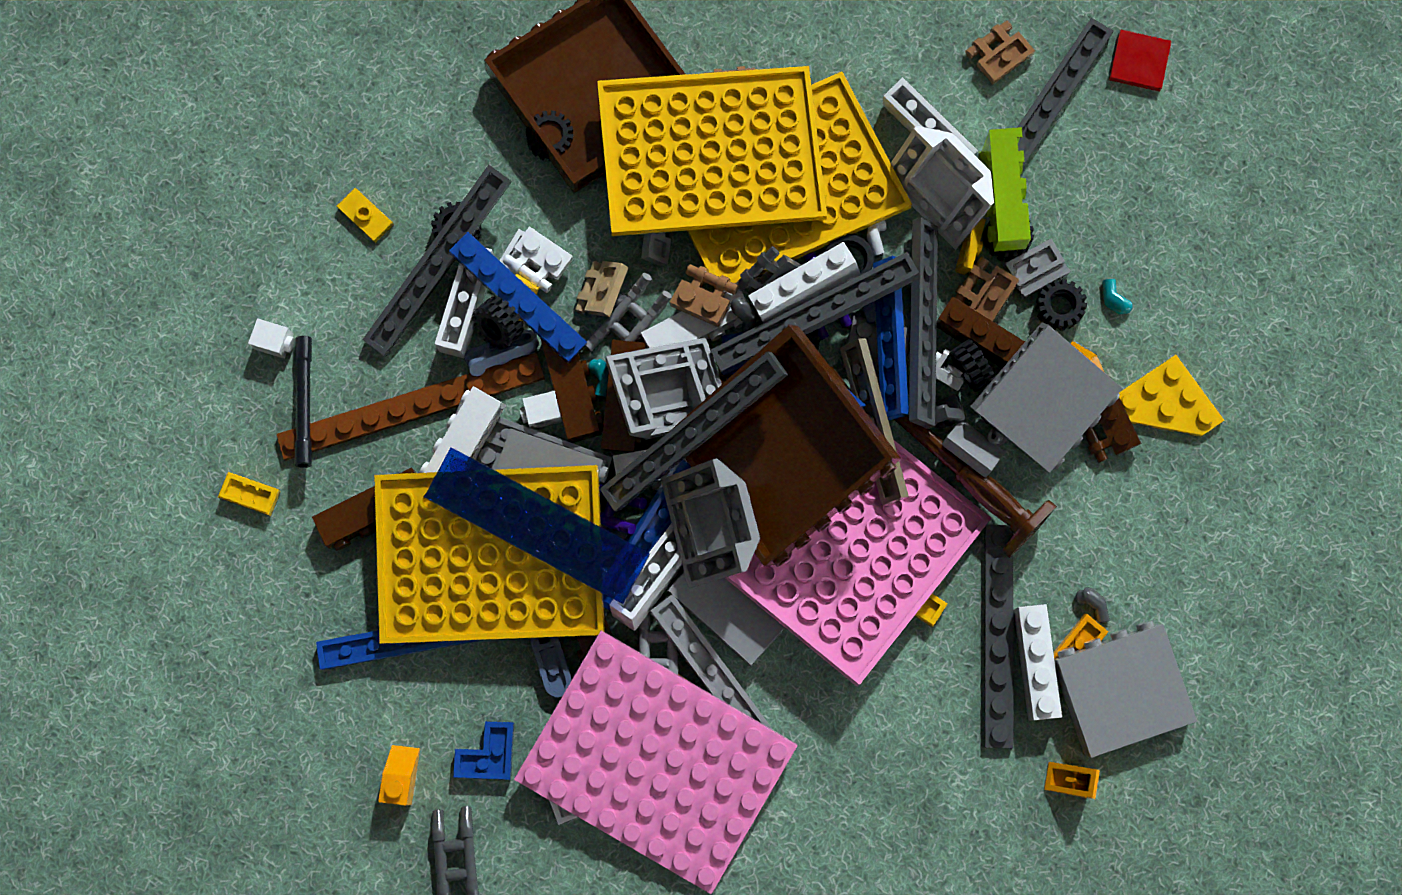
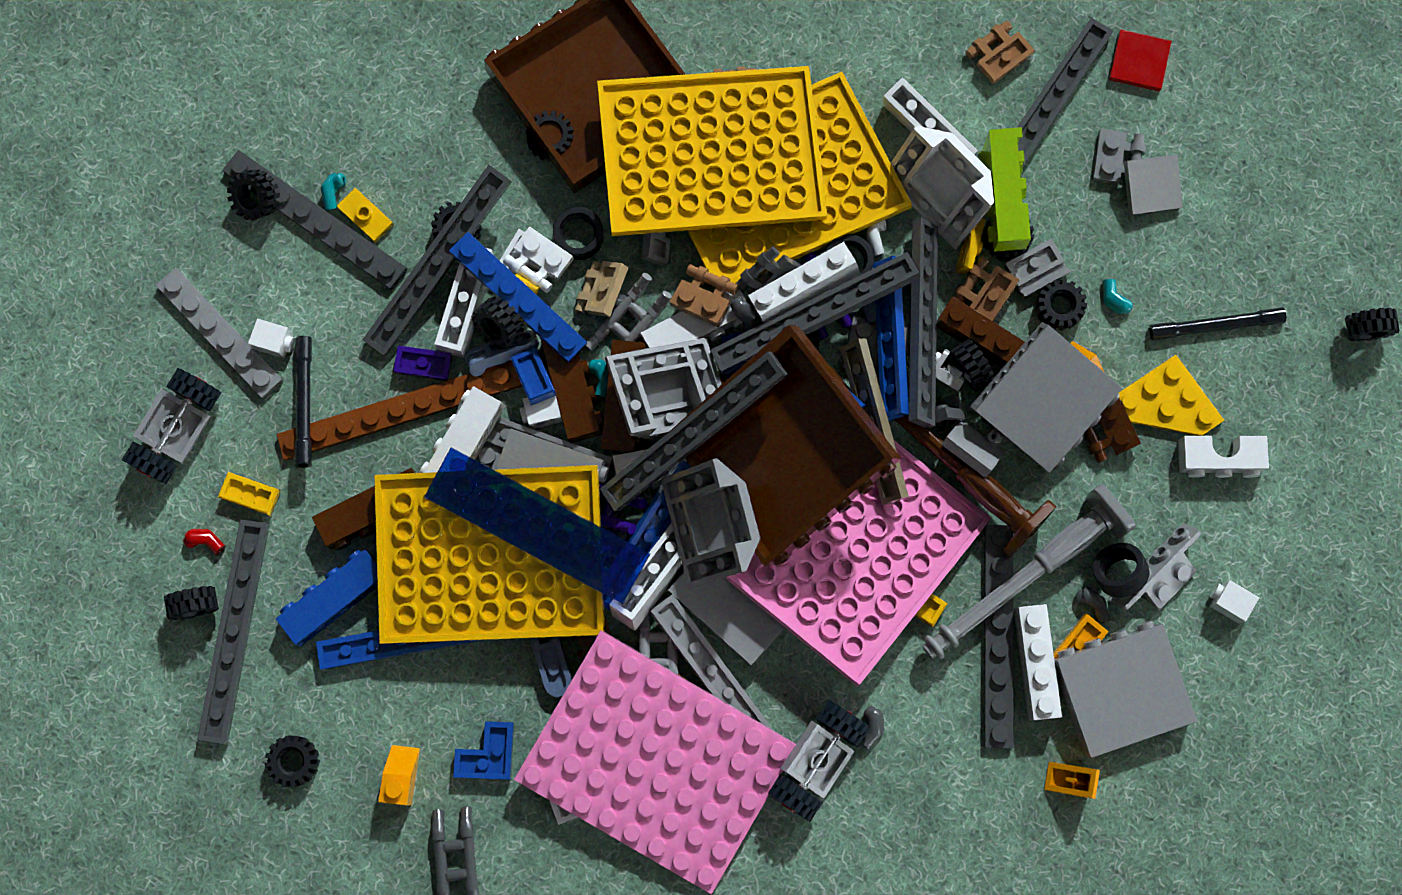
none -> plate [122,368,221,484]
none -> light grey plate [156,267,283,399]
none -> black tyre [164,586,219,620]
none -> red arm [183,529,226,555]
none -> dark grey plate [197,519,270,745]
none -> dark grey plate [222,150,407,290]
none -> black tyre [227,169,280,221]
none -> black tyre [265,735,320,787]
none -> blue brick [275,549,378,647]
none -> teal arm [321,173,347,211]
none -> dark purple plate [393,345,453,381]
none -> blue tile [511,347,556,406]
none -> black tyre [553,207,604,260]
none -> plate [768,700,871,822]
none -> dark grey arm [861,706,885,750]
none -> light grey piece [922,484,1136,659]
none -> light grey plate [1092,128,1146,185]
none -> black tyre [1092,542,1150,598]
none -> light grey bracket [1109,524,1201,610]
none -> light grey tile [1124,155,1183,215]
none -> black piece [1149,307,1286,341]
none -> white arch [1178,436,1269,478]
none -> white brick [1210,580,1259,624]
none -> black tyre [1345,308,1400,341]

